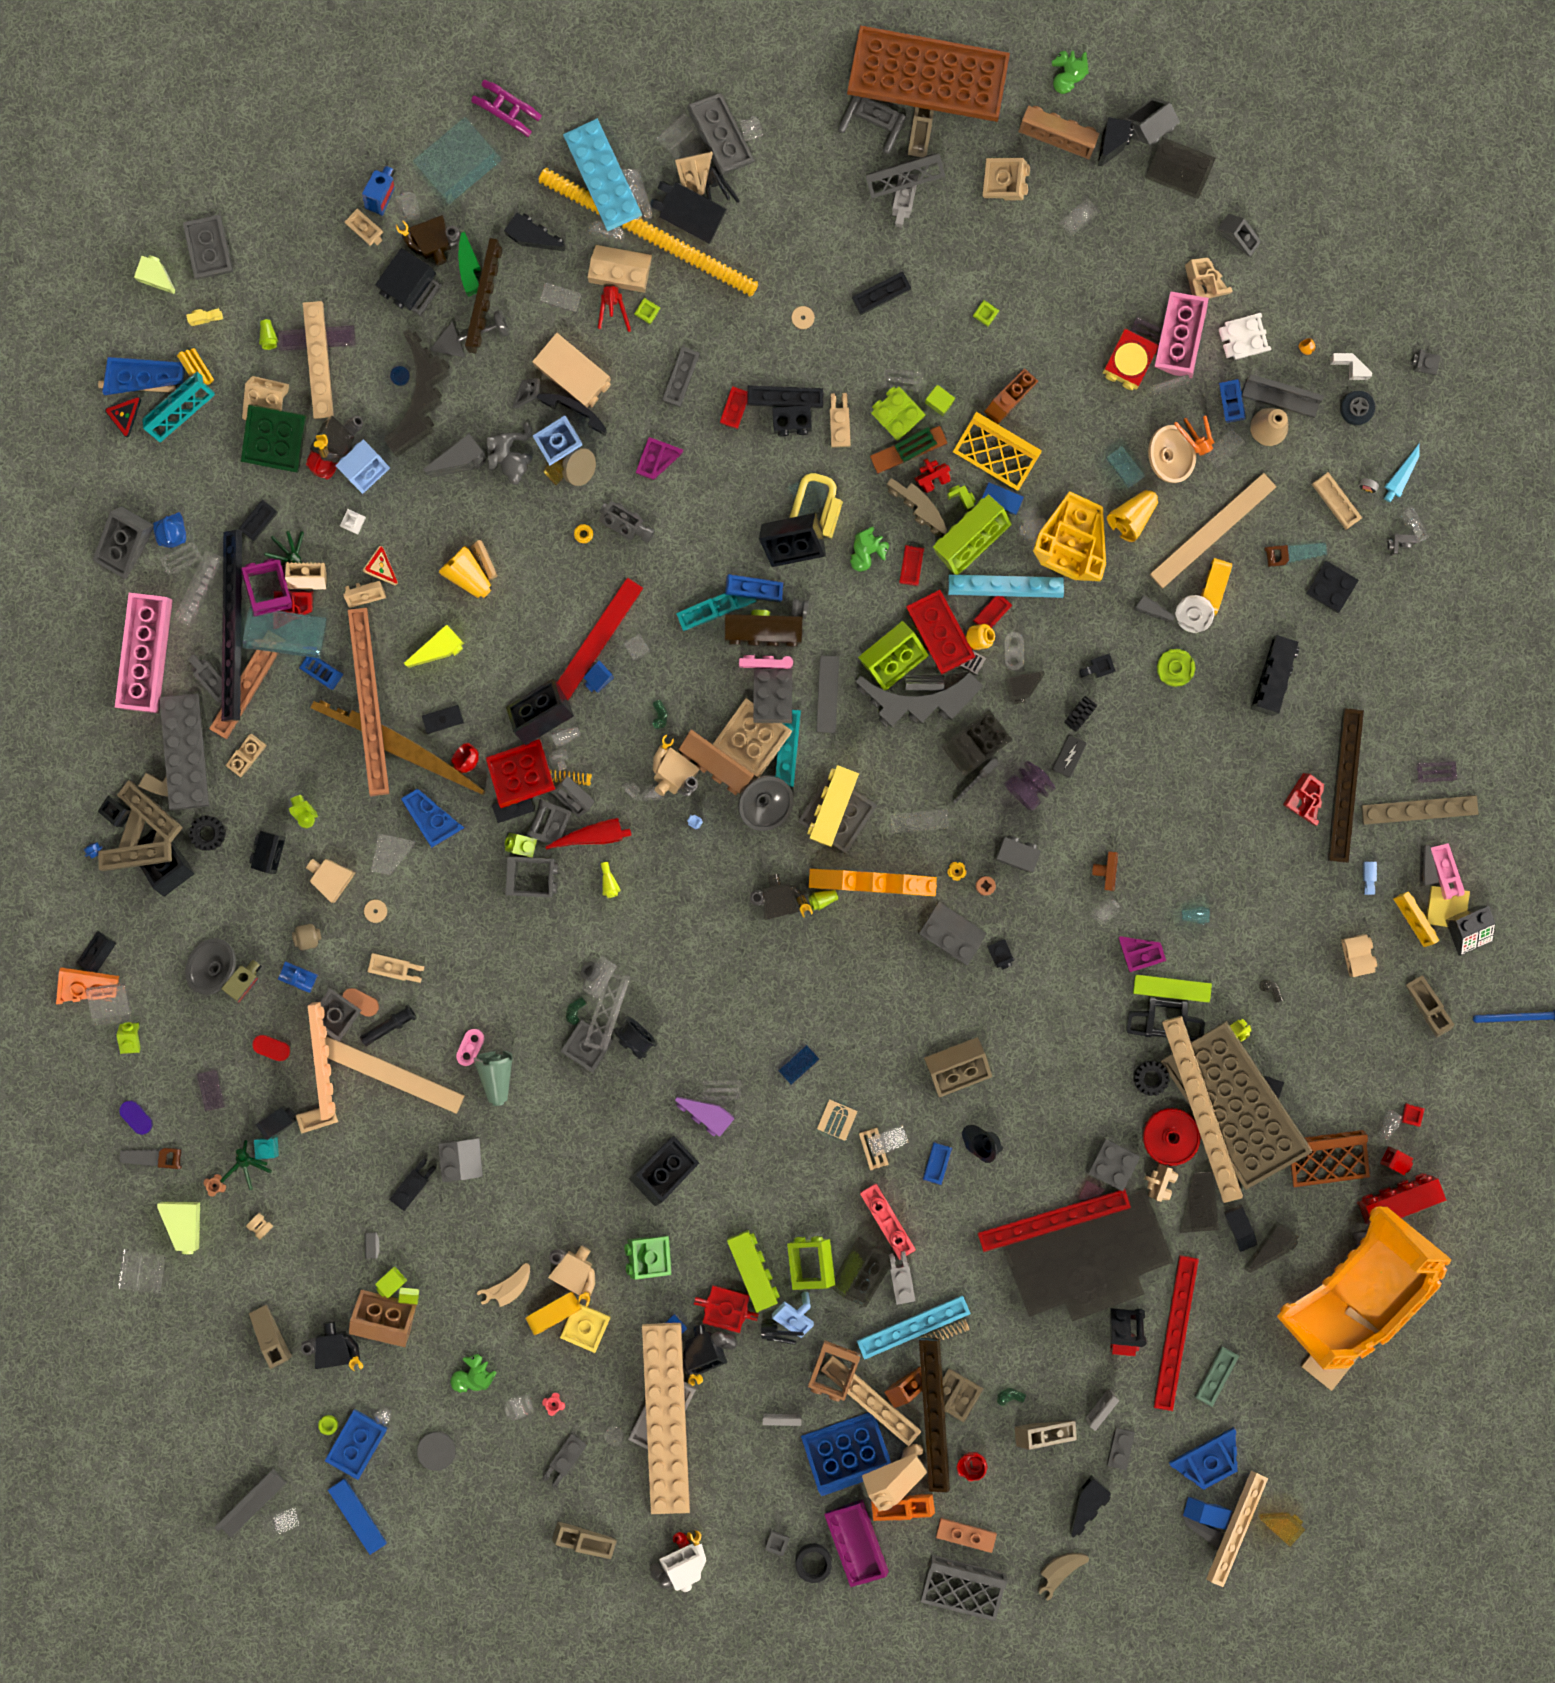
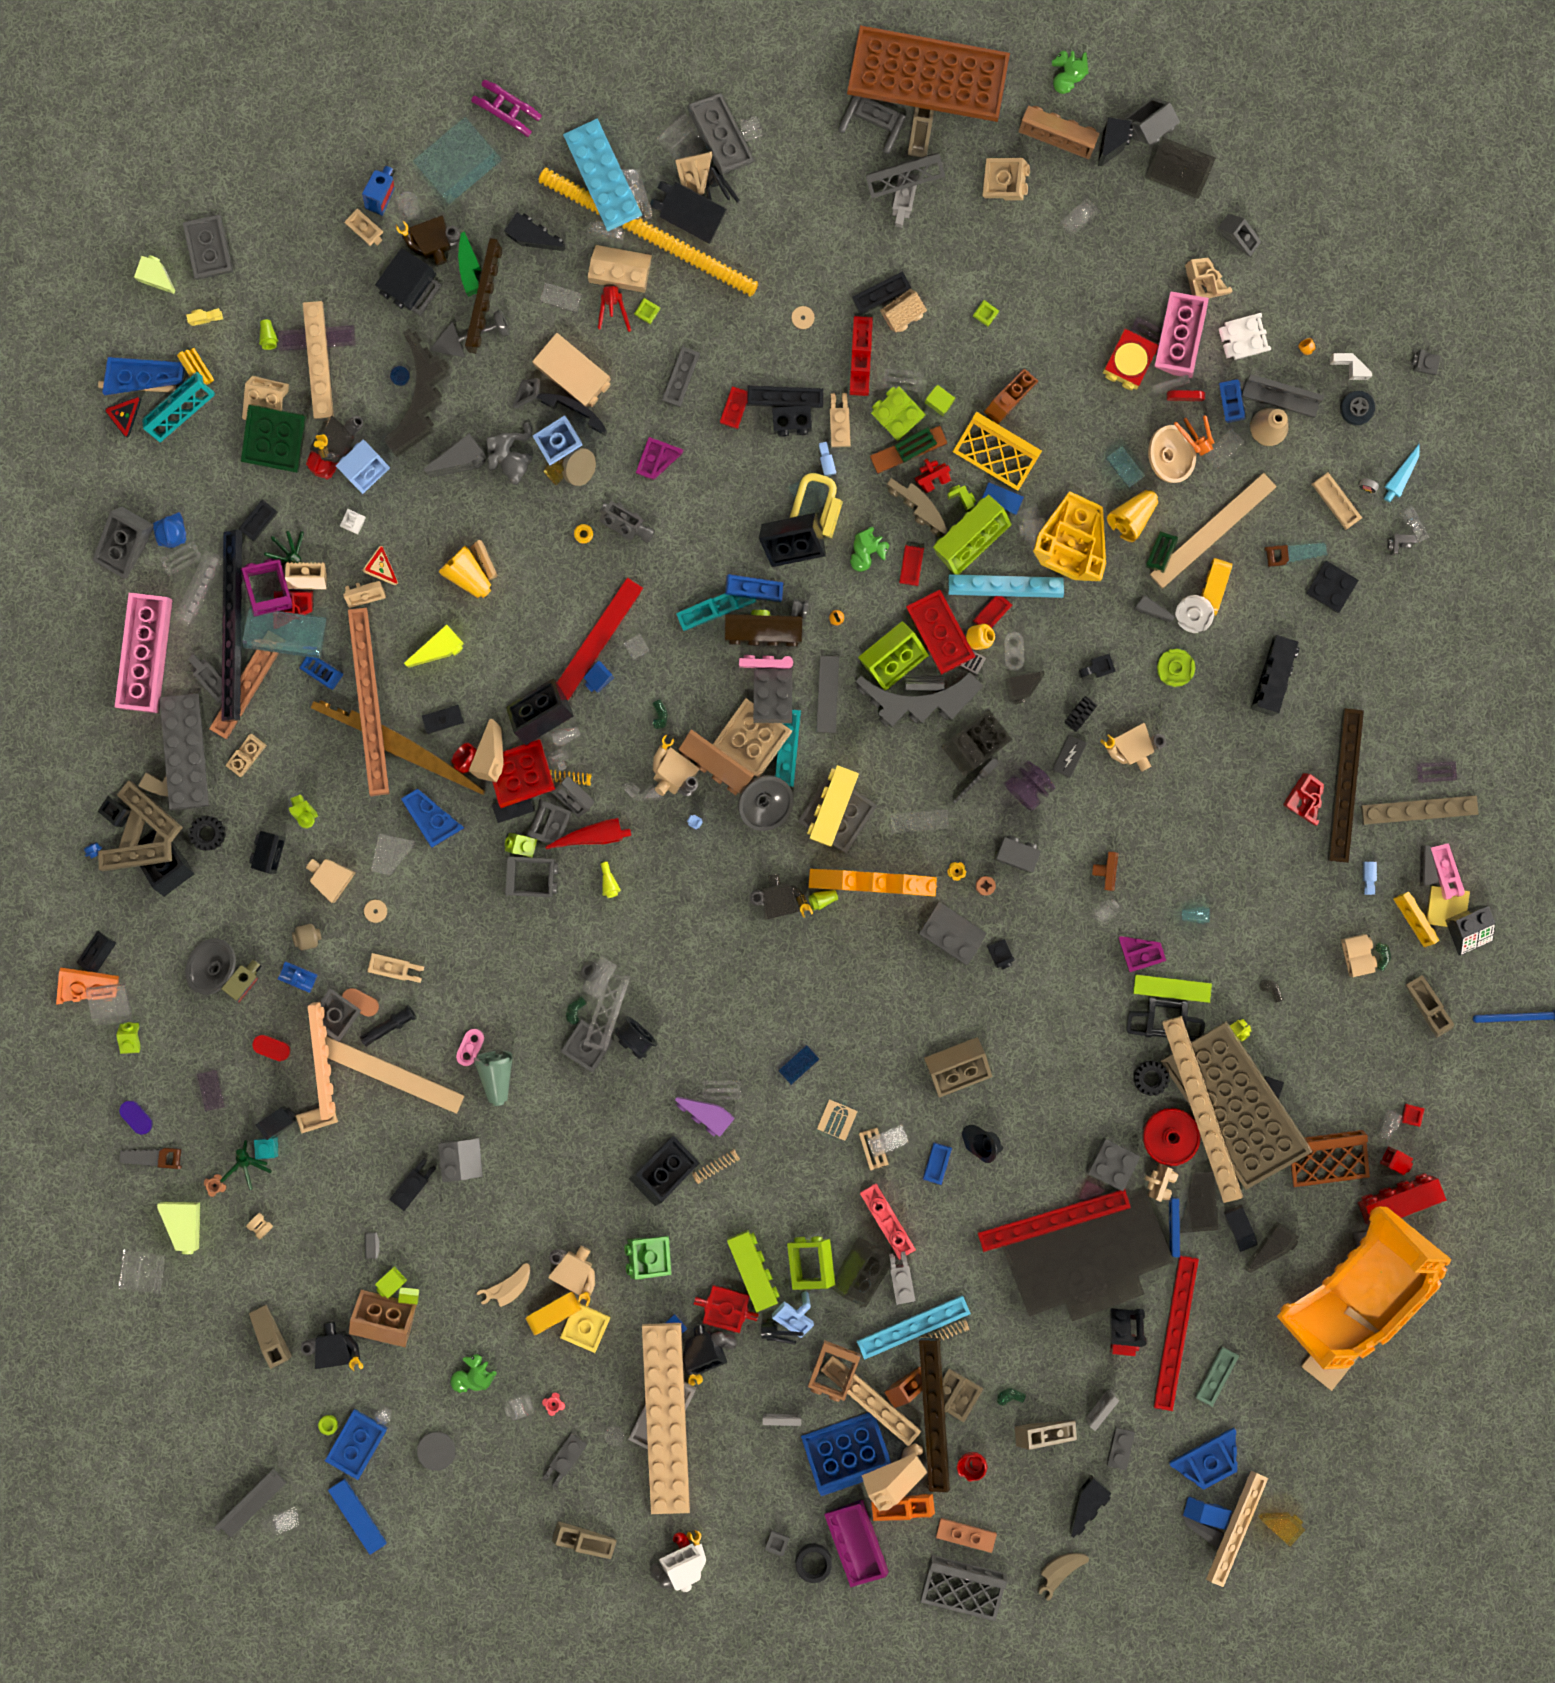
none -> tan slope [469,719,504,782]
none -> tan piece [692,1149,740,1184]
none -> light blue bar [819,442,836,476]
none -> light orange hinge [829,610,844,626]
none -> red slope [849,316,873,396]
none -> tan brick [880,289,927,332]
none -> tan torso [1100,723,1166,772]
none -> dark green tile [1146,531,1178,573]
none -> red tile [1167,390,1205,402]
none -> blue tile [1169,1197,1180,1257]
none -> clear green arm [1375,942,1391,972]

